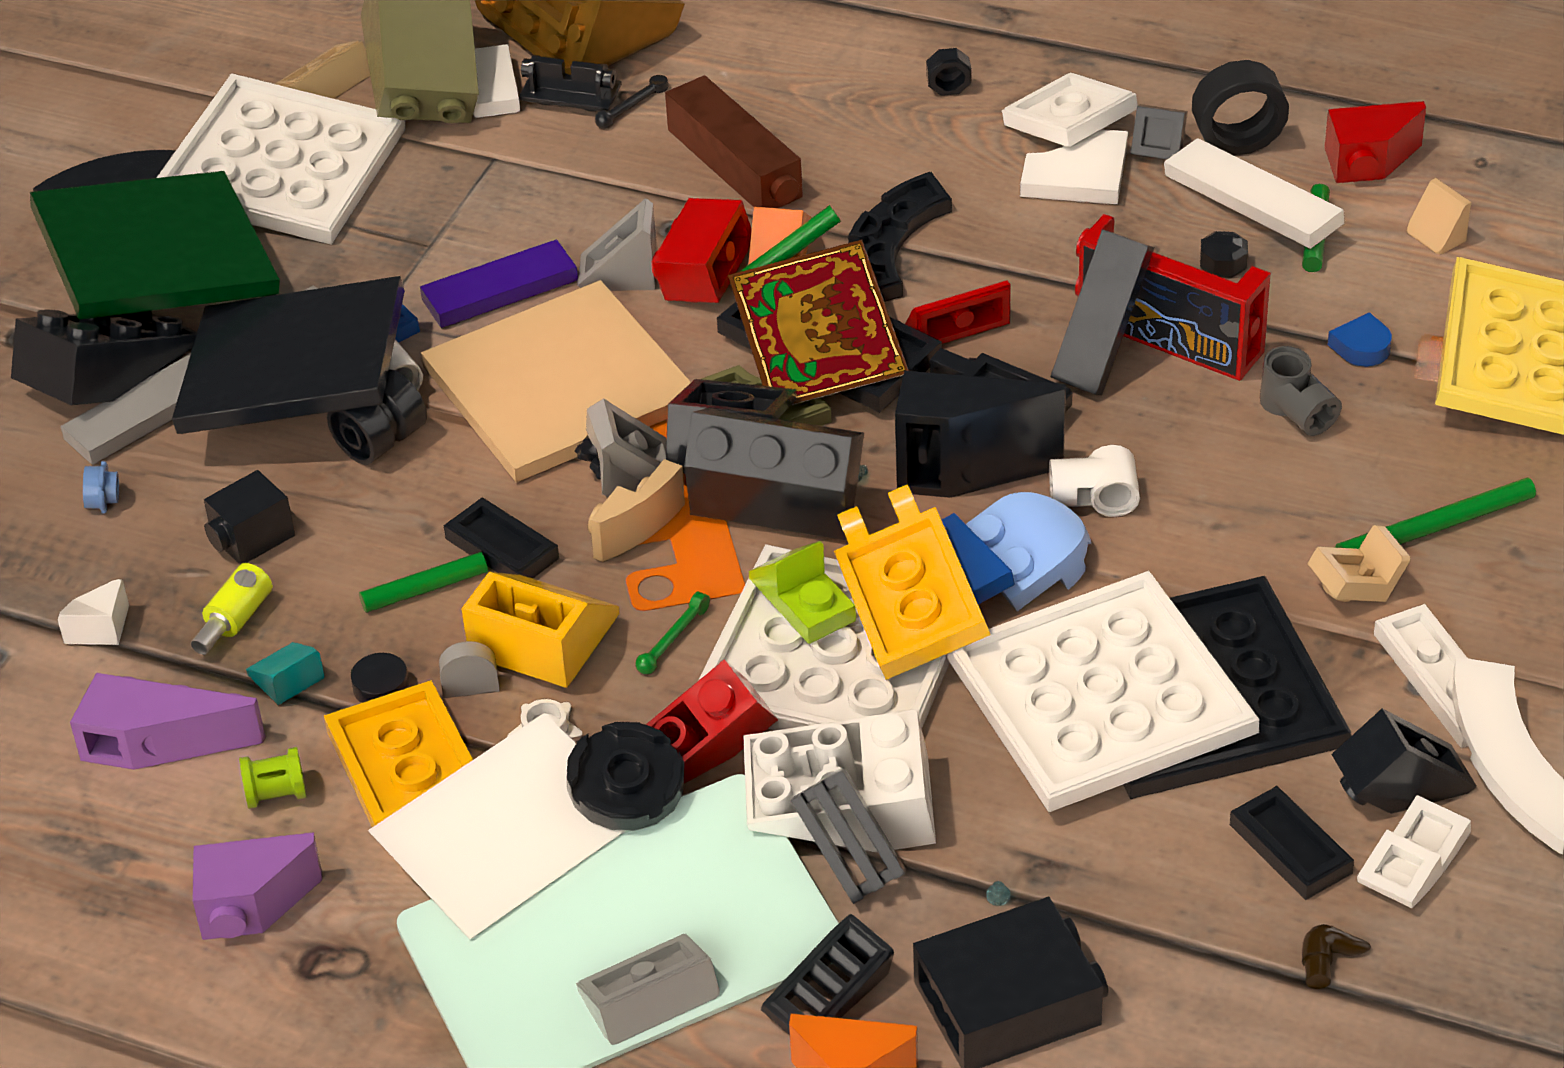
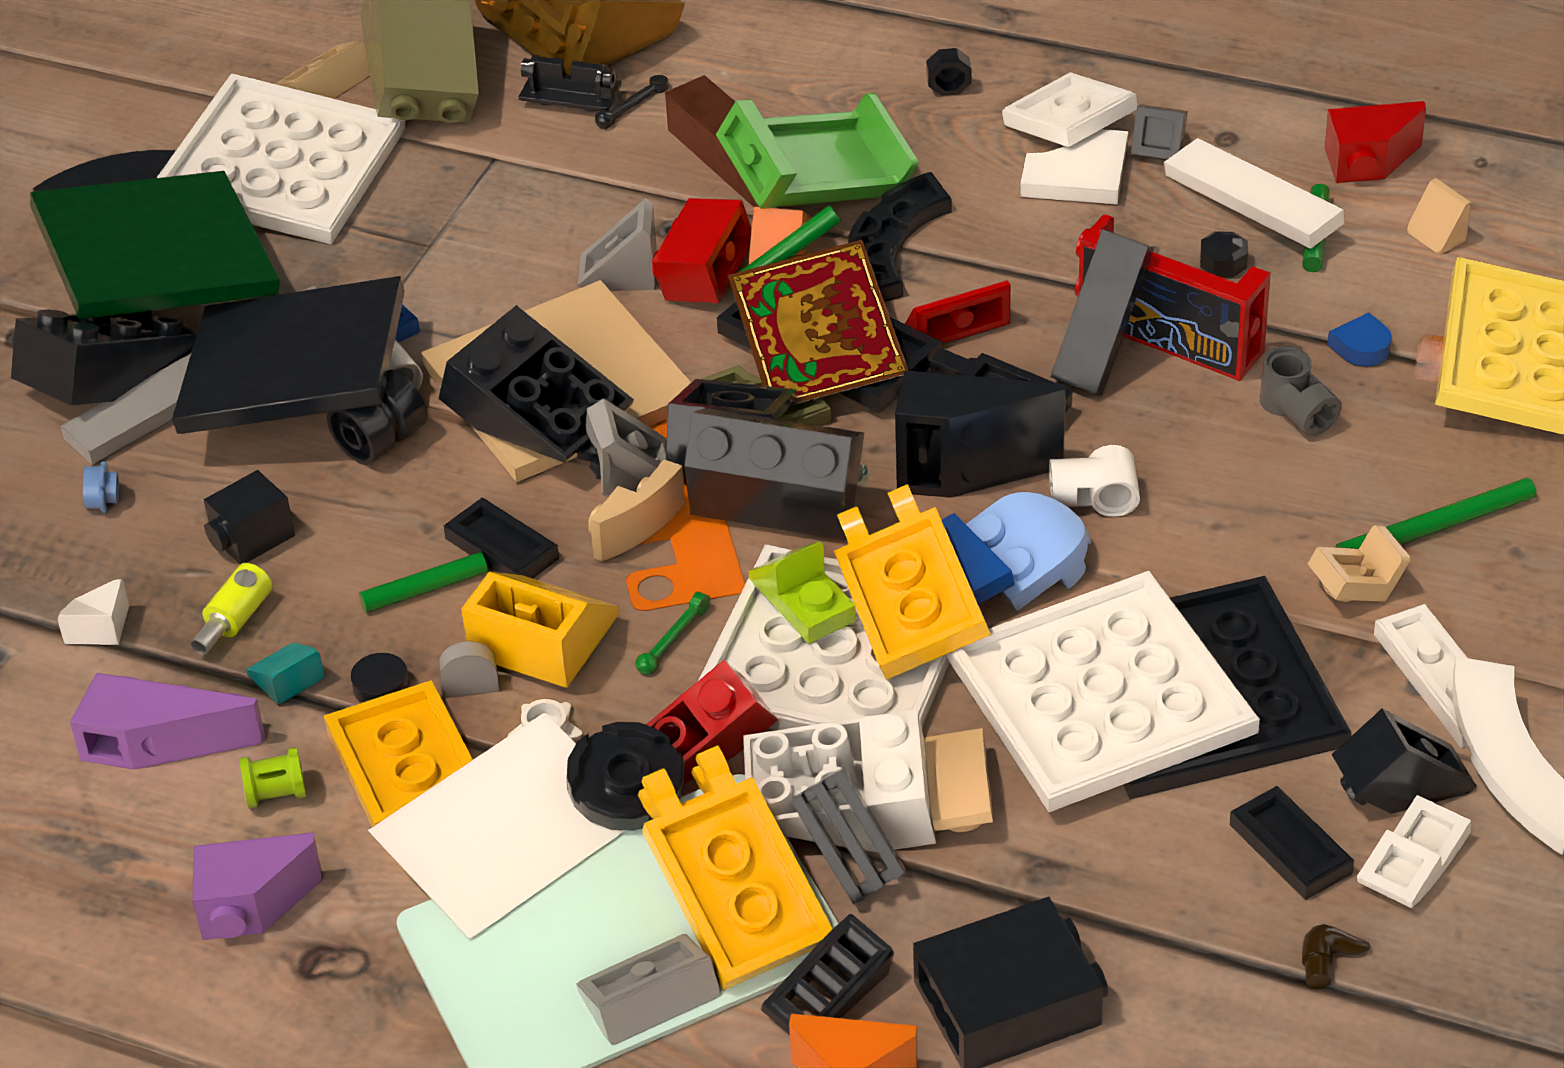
dark purple tile [420,239,578,328] -> none
white tile [473,44,520,118] -> none
clear light blue piece [986,881,1010,906] -> none
black tyre [1192,60,1289,156] -> none
none -> black slope [438,305,634,463]
none -> yellow tile [638,746,833,991]
none -> bright green panel [716,93,918,209]
none -> tan slope [925,728,993,832]

